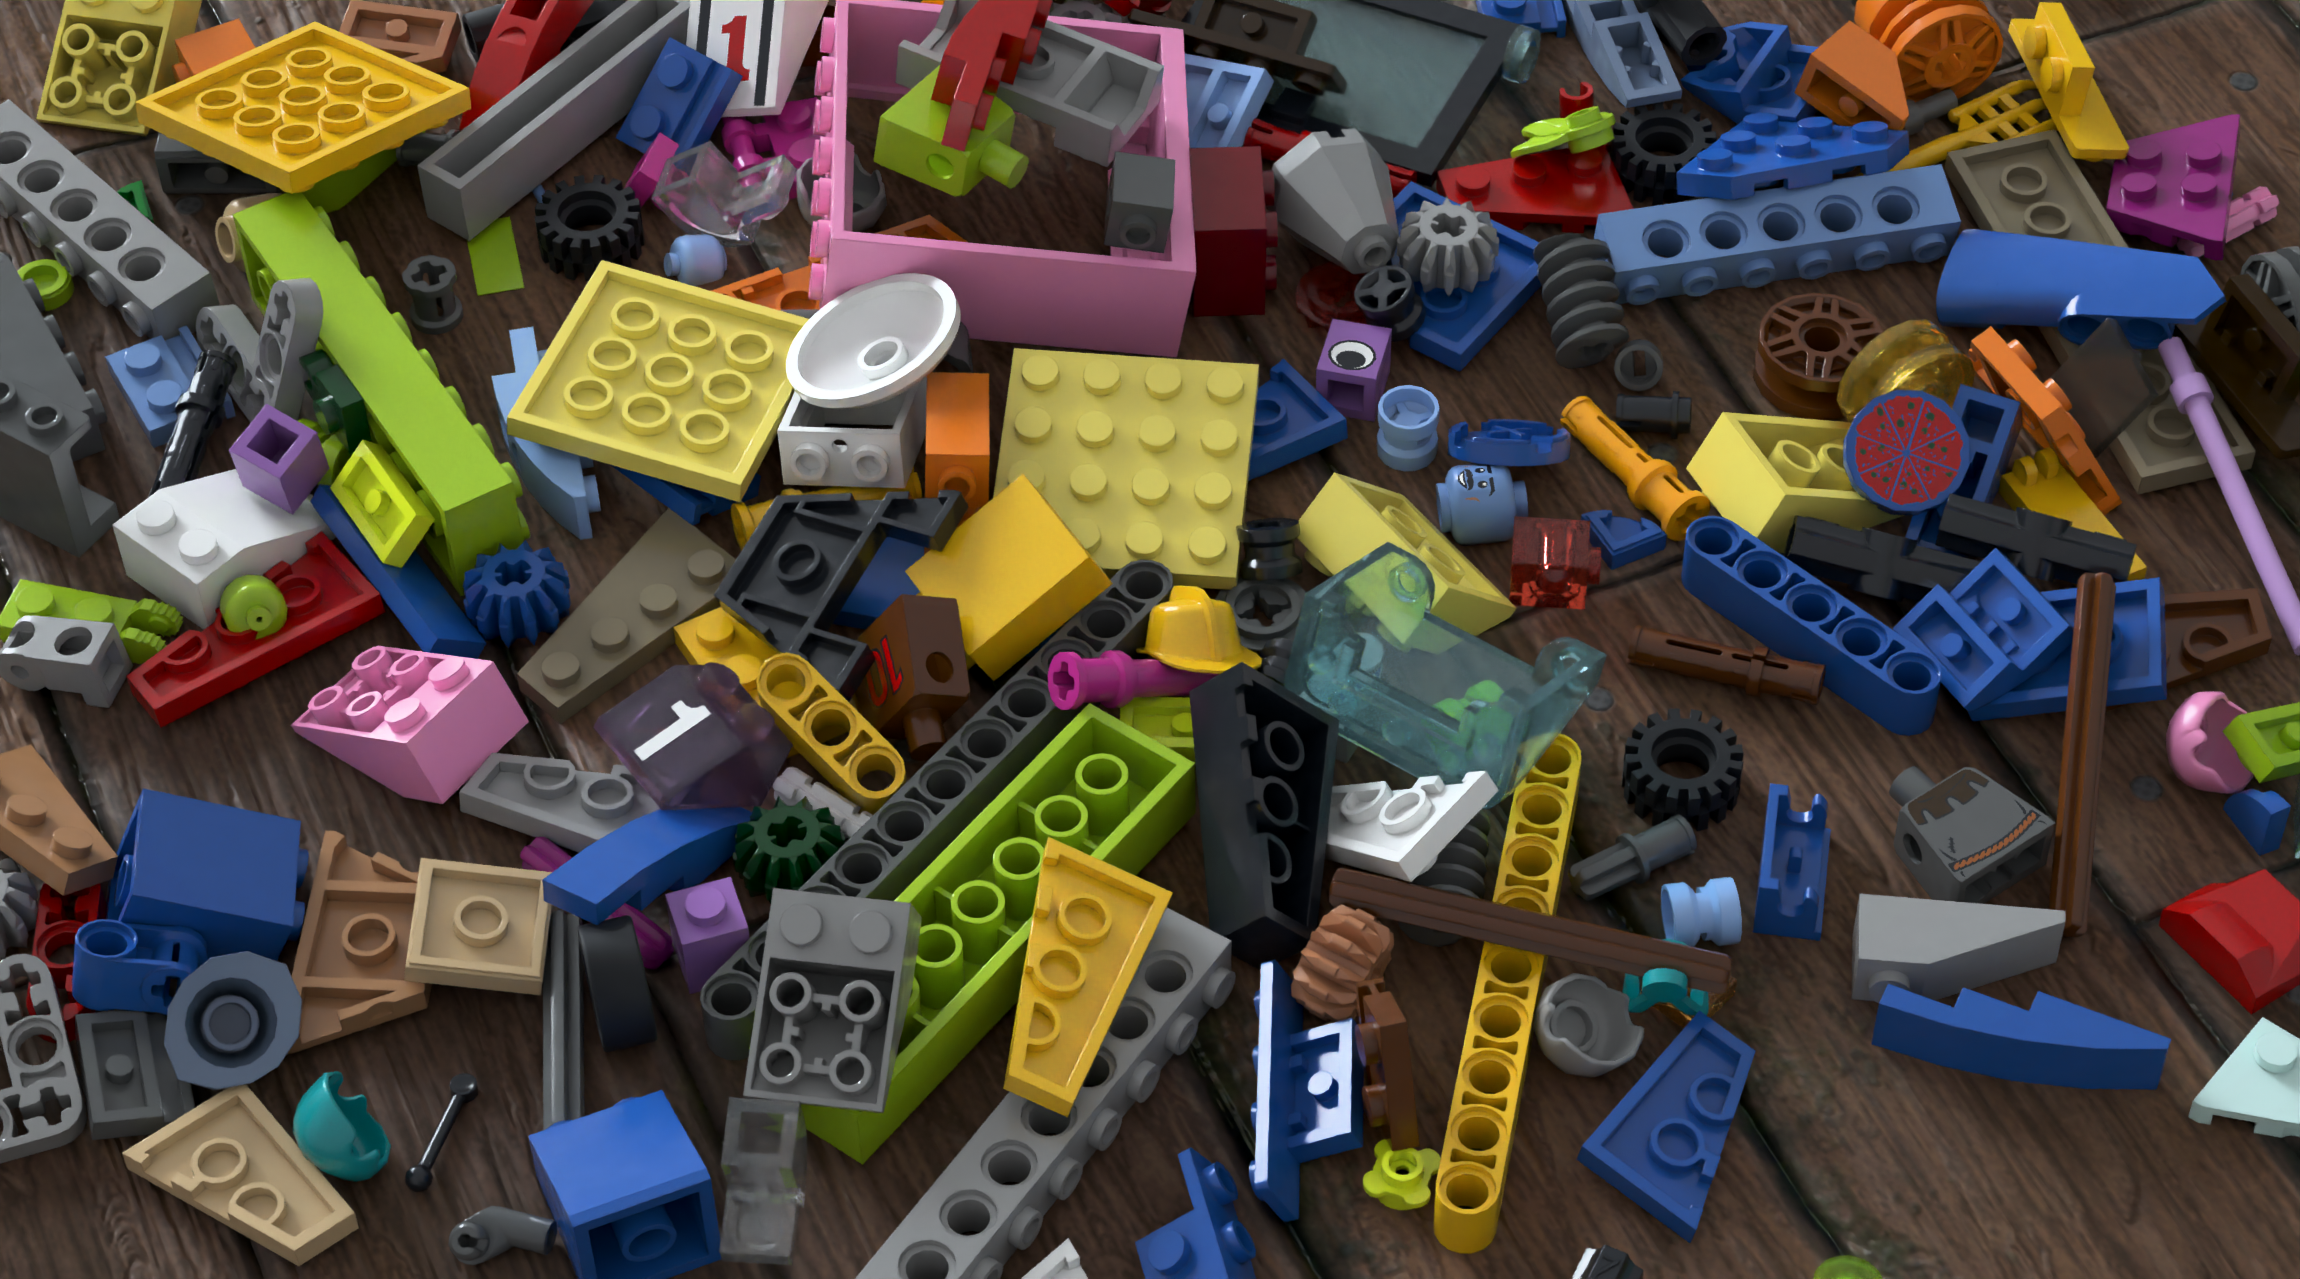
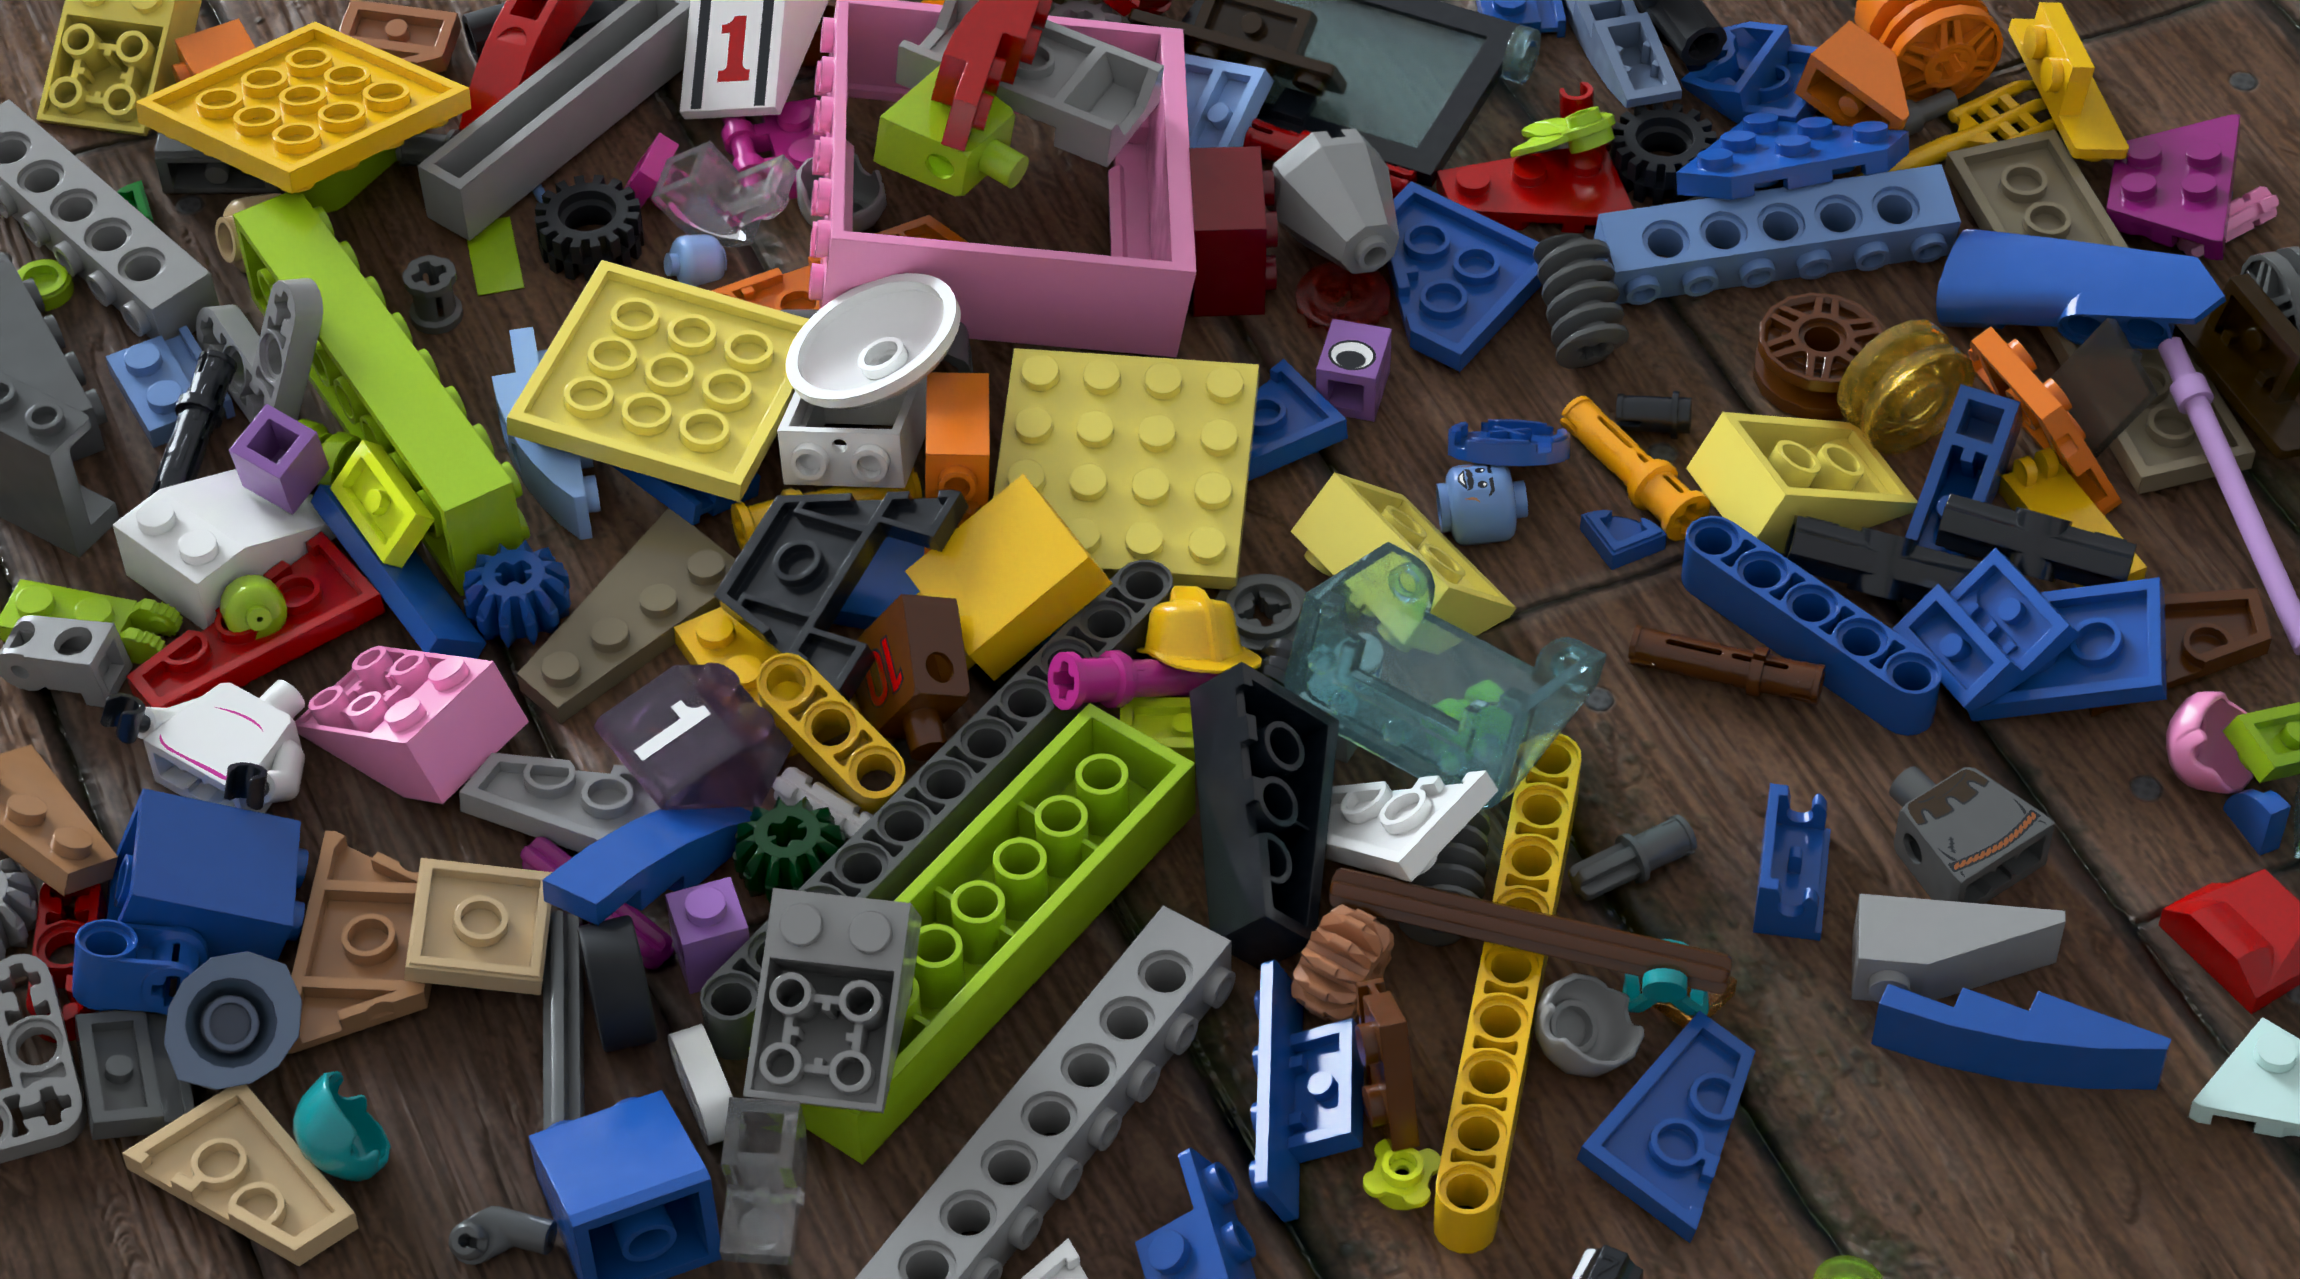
dark green plate [299,349,372,454] -> none
black hinge [405,1073,478,1192] -> none
blue plate [616,37,743,173] -> none
yellow wing [1003,837,1173,1118] -> none
dark grey brick [1104,151,1175,253] -> none
black wheel [1236,518,1303,580] -> none
black wheel [1354,265,1426,342] -> none
light blue wheel [1376,385,1440,472] -> none
light grey gear [1397,197,1499,297] -> none
clear red brick [1509,516,1601,610] -> none
dark grey hinge [1614,339,1663,391] -> none
black tyre [1622,708,1744,831] -> none
light blue wheel [1661,877,1742,947] -> none
tile [1843,390,1970,515] -> none
reddish brown axle [2049,572,2116,937] -> none
none -> white torso [100,680,305,813]
none -> white beam [668,1024,742,1146]

